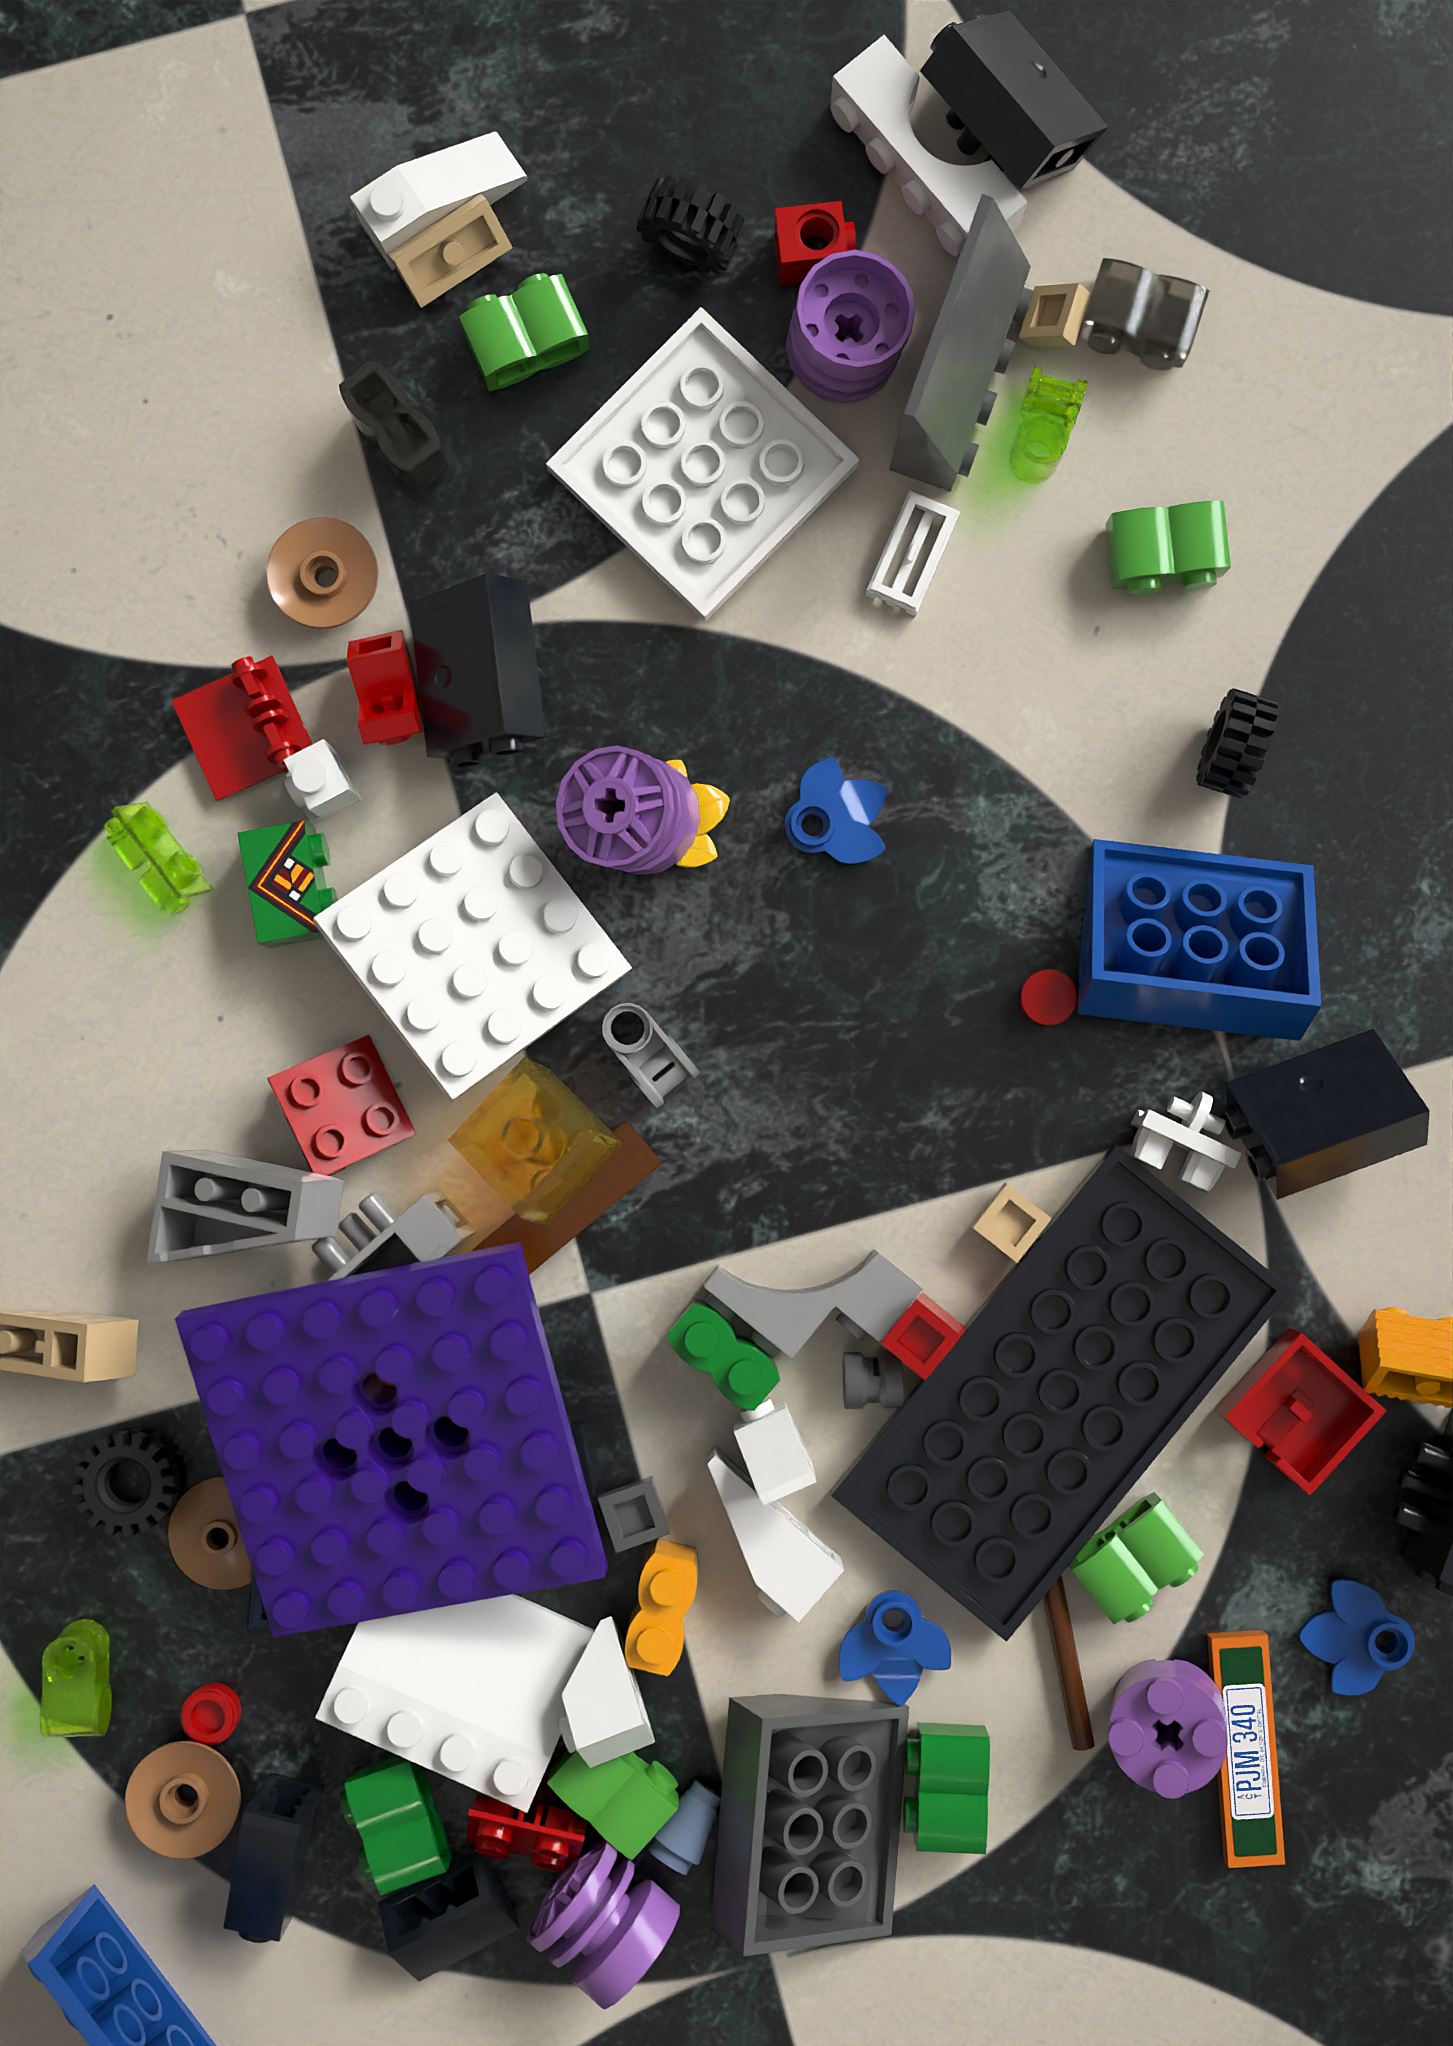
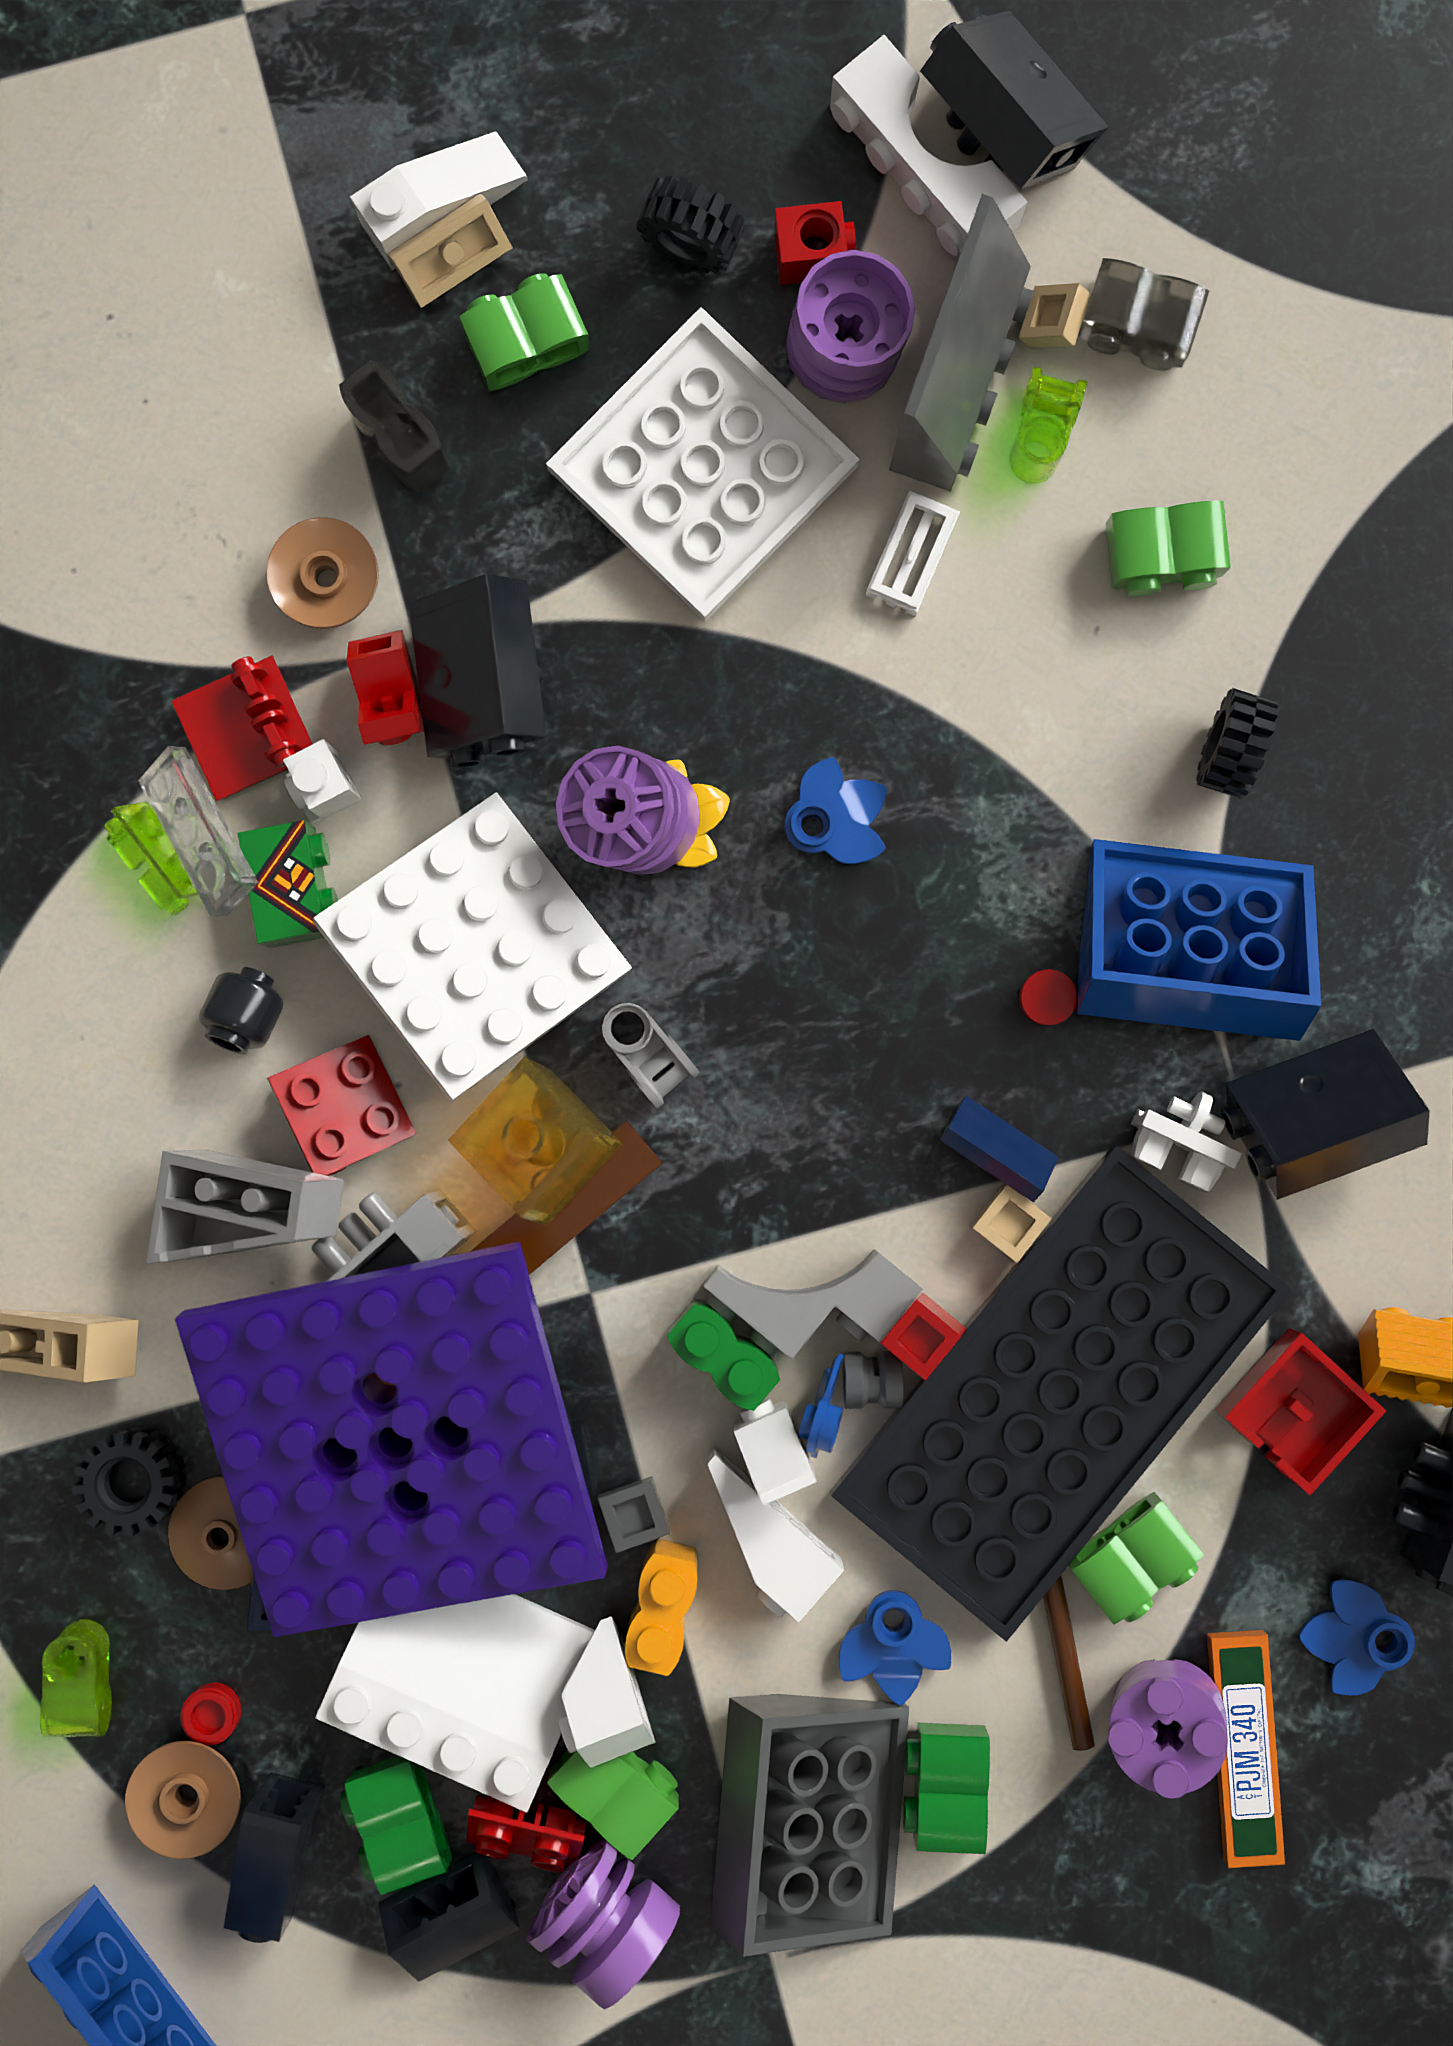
sand blue cone [648,1780,721,1875] -> none
none -> clear plate [138,746,259,916]
none -> black head [199,967,284,1054]
none -> blue plate [798,1354,844,1459]
none -> dark blue tile [939,1096,1059,1202]

